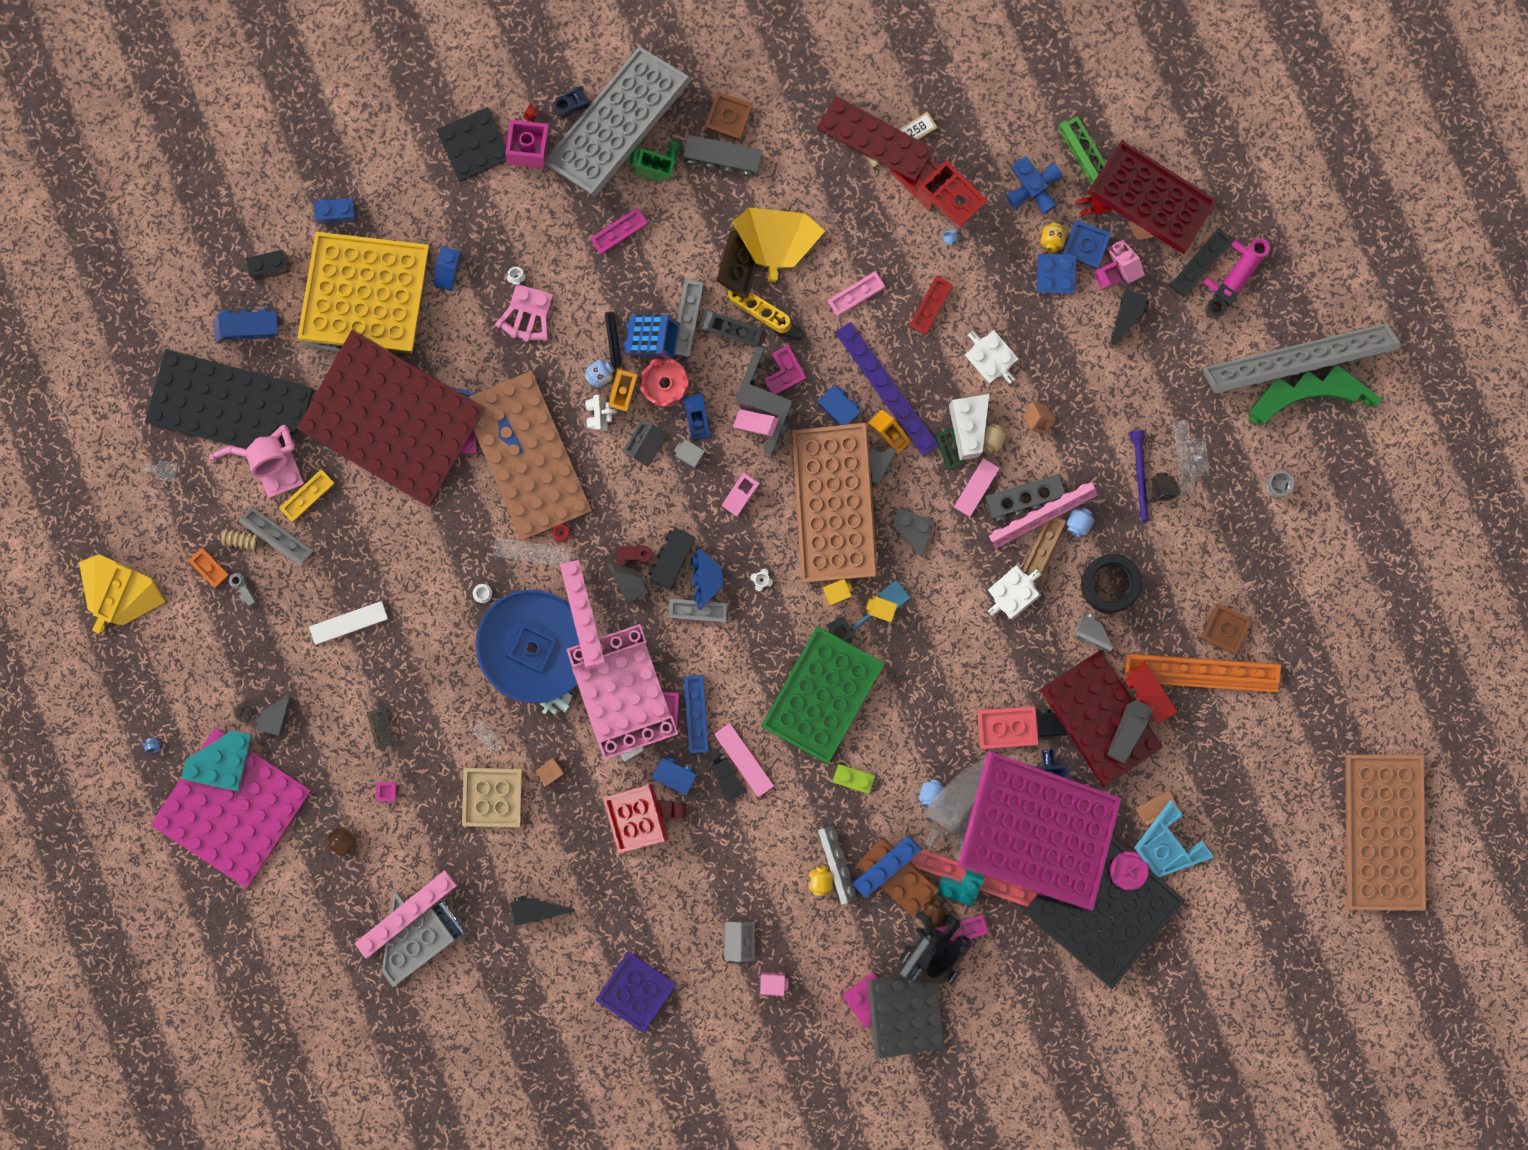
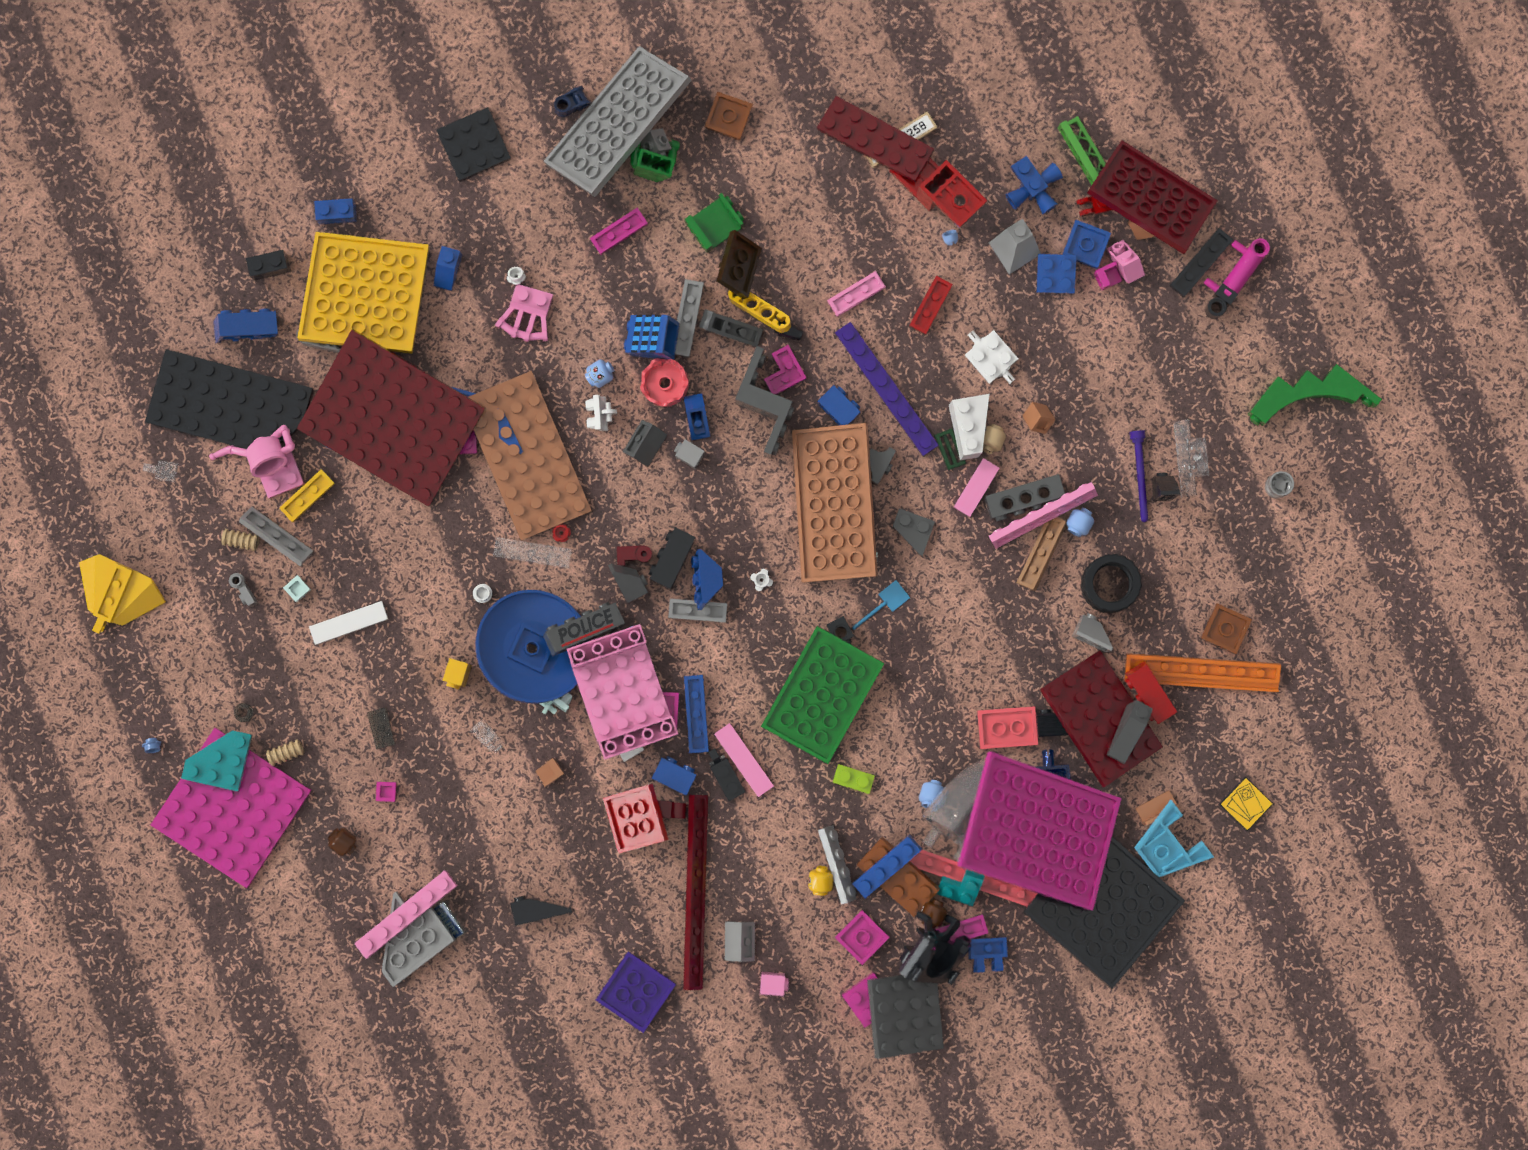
orange plate [188,548,230,589] -> none
dark grey slope [255,697,292,736] -> none
tan plate [462,768,522,827] -> none
dark pink brick [505,120,549,168] -> none
red plate [523,104,539,122] -> none
bright pink plate [560,560,605,670] -> none
black axle [605,312,622,368] -> none
light orange slope [608,368,637,411] -> none
dark grey brick [683,135,762,177] -> none
bright pink slope [722,473,759,517] -> none
yellow panel [732,208,825,282] -> none
bright pink tile [733,409,779,437] -> none
yellow brick [822,579,853,605] -> none
yellow brick [866,596,897,622] -> none
light orange slope [868,410,911,455] -> none
white plate [988,565,1042,620] -> none
yellow head [1041,223,1067,253] -> none
black slope [1109,290,1149,348] -> none
dark pink tile [1109,852,1149,890] -> none
light grey plate [1203,323,1400,393] -> none
nougat plate [1345,755,1426,911] -> none
none -> tan piece [266,739,304,766]
none -> light aqua plate [283,575,311,602]
none -> yellow brick [443,658,472,689]
none -> dark grey brick [543,602,625,656]
none -> light grey brick [641,128,672,156]
none -> dark red plate [683,795,708,990]
none -> green panel [684,193,744,253]
none -> dark pink plate [835,910,889,965]
none -> blue plate [968,937,1008,973]
none -> light grey slope [989,219,1041,275]
none -> yellow tile [1218,777,1274,831]

